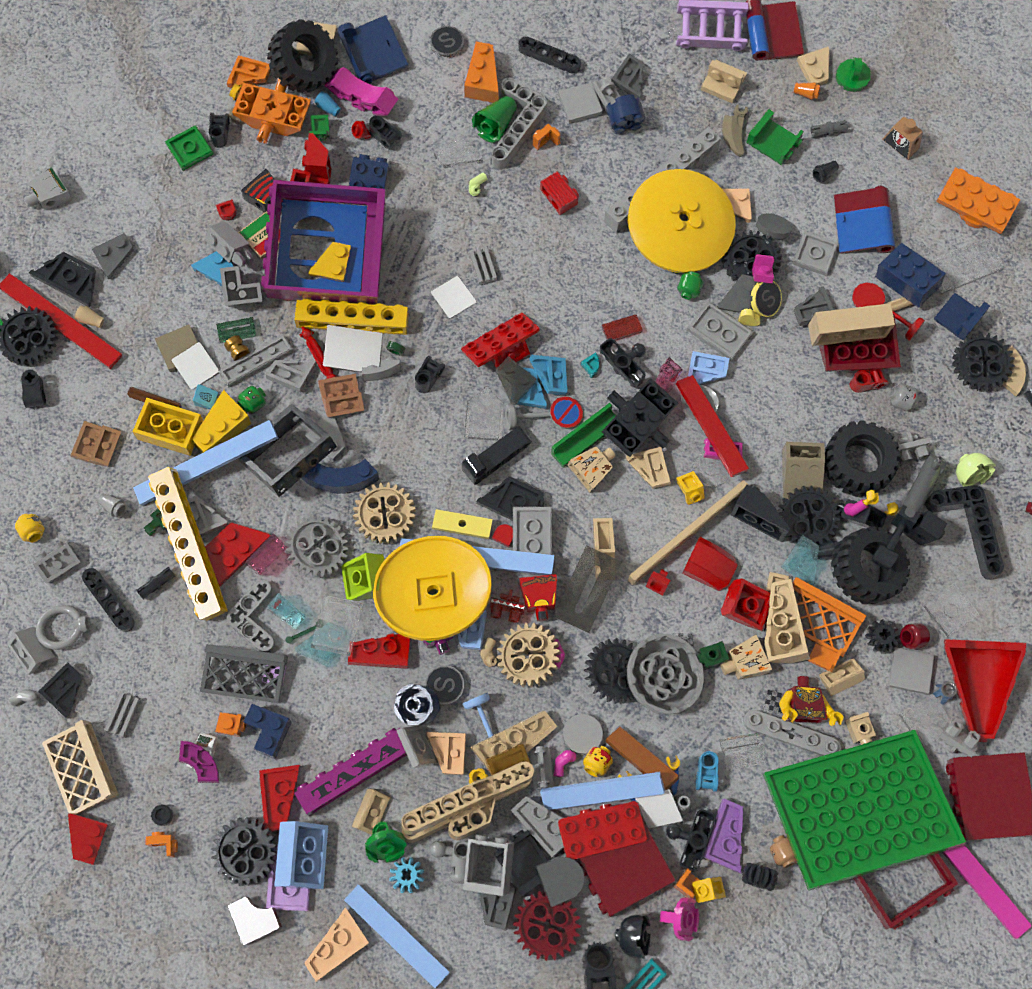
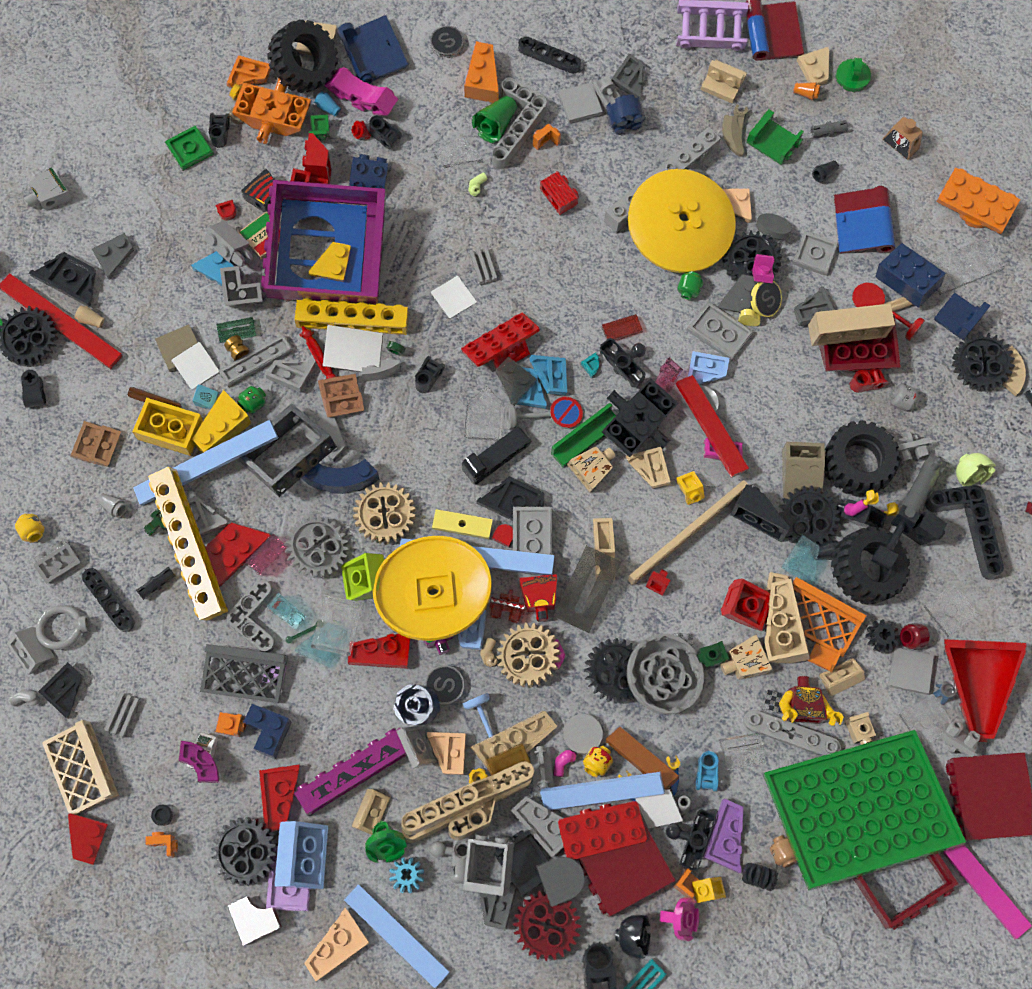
red slope [682,537,738,591] -> none

